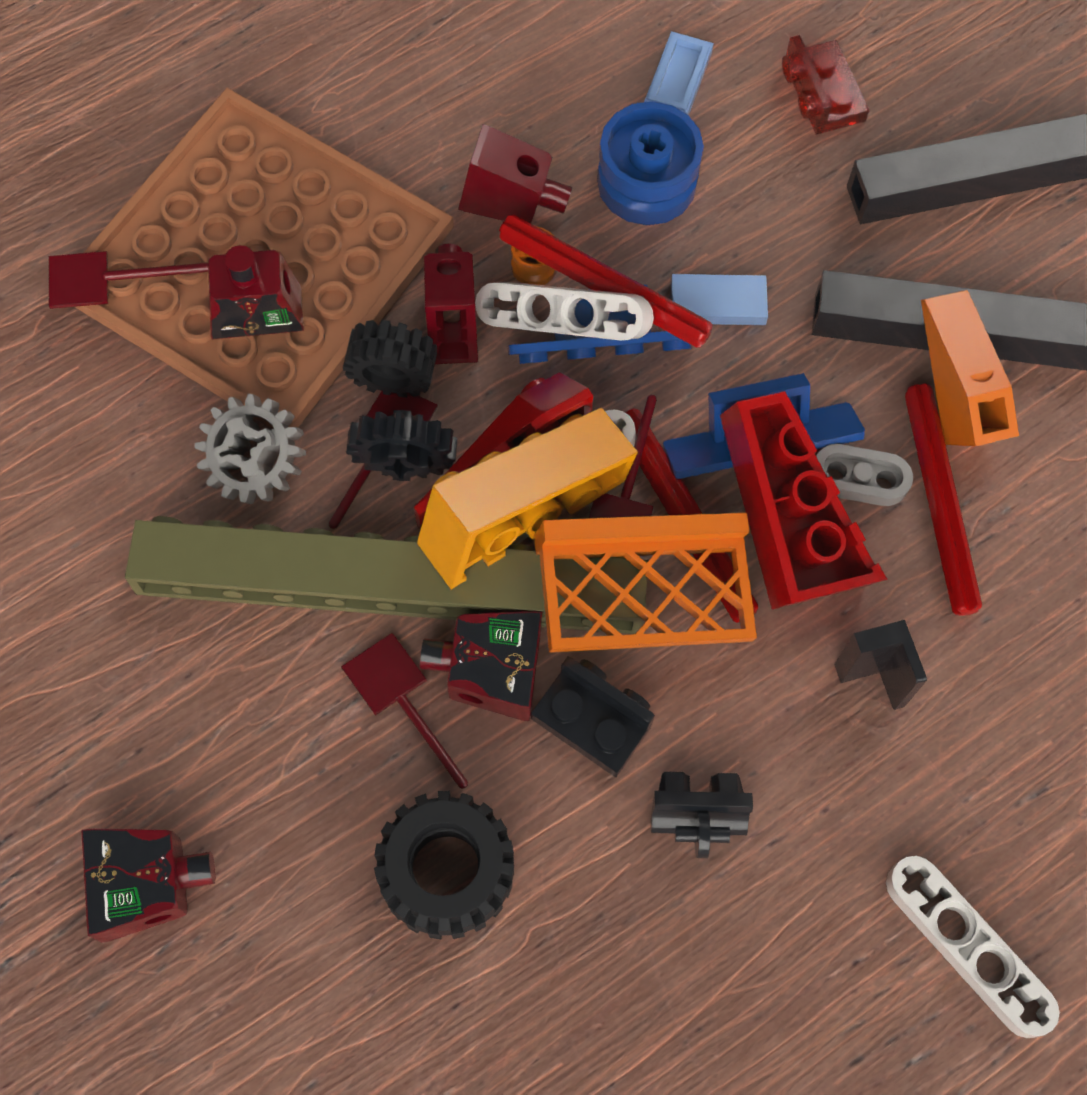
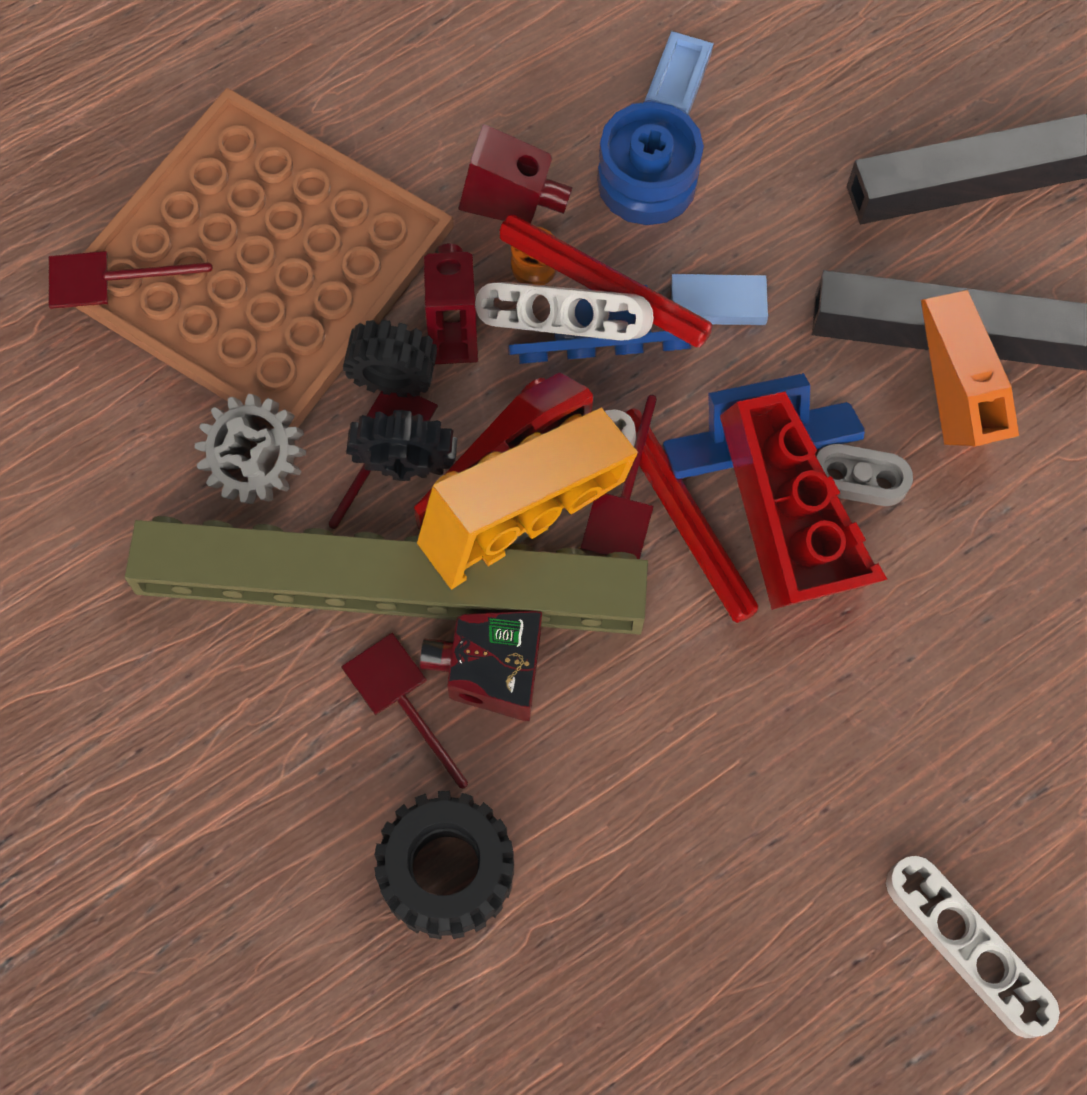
torso [81,829,216,943] -> none
dark red torso [208,245,304,339] -> none
black bracket [531,656,655,778] -> none
orange fence [534,513,757,653] -> none
black hips [651,772,753,859] -> none
clear red bracket [782,35,869,135] -> none
black panel [834,620,927,710] -> none
red axle [905,383,982,616] -> none

